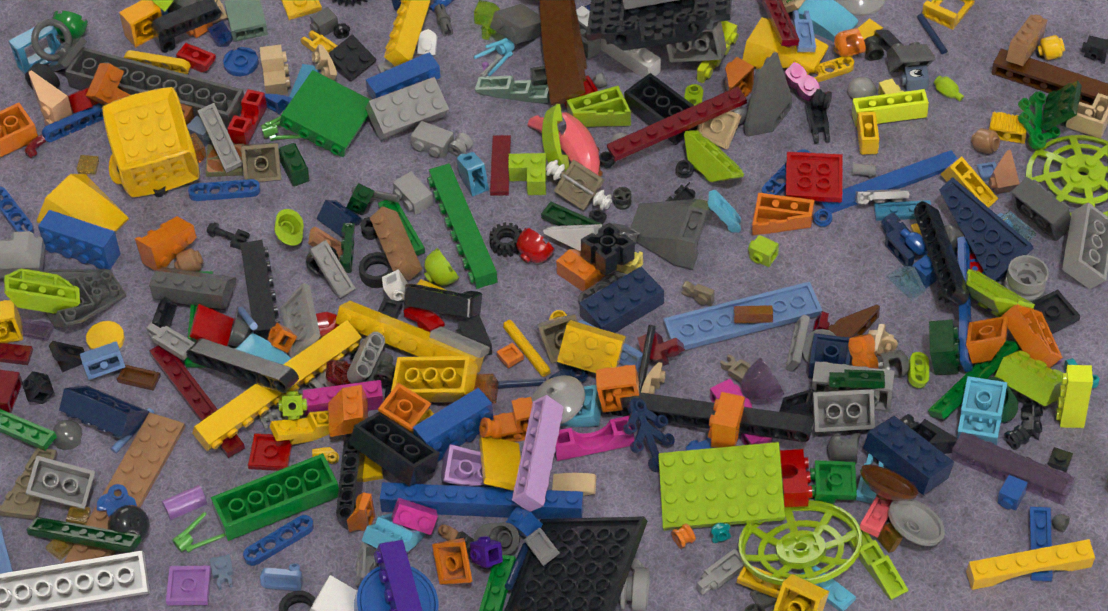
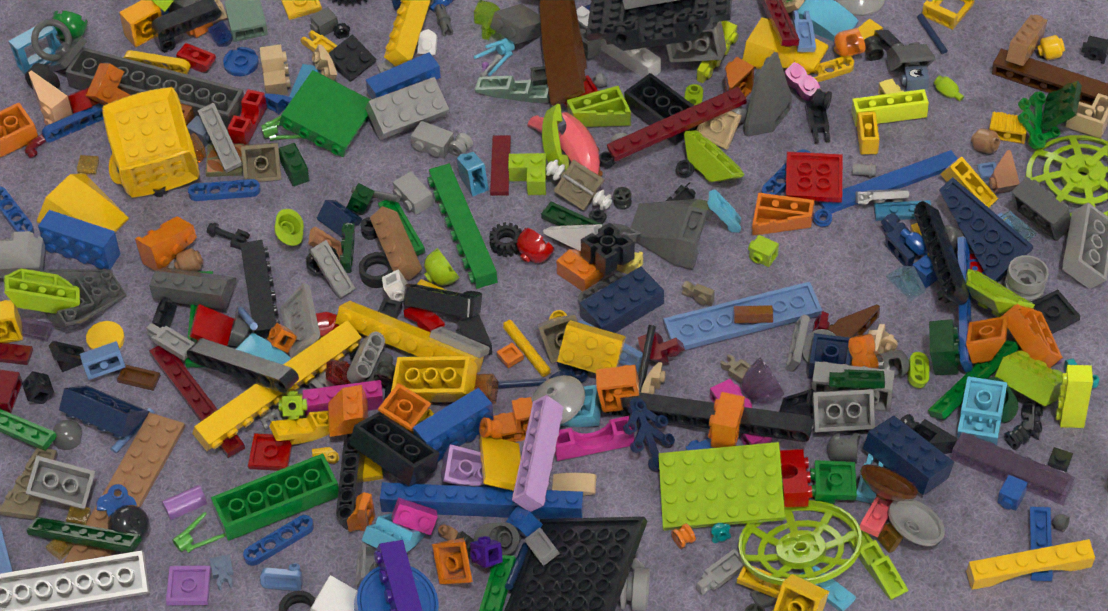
light grey hair [847,77,877,99] -> none

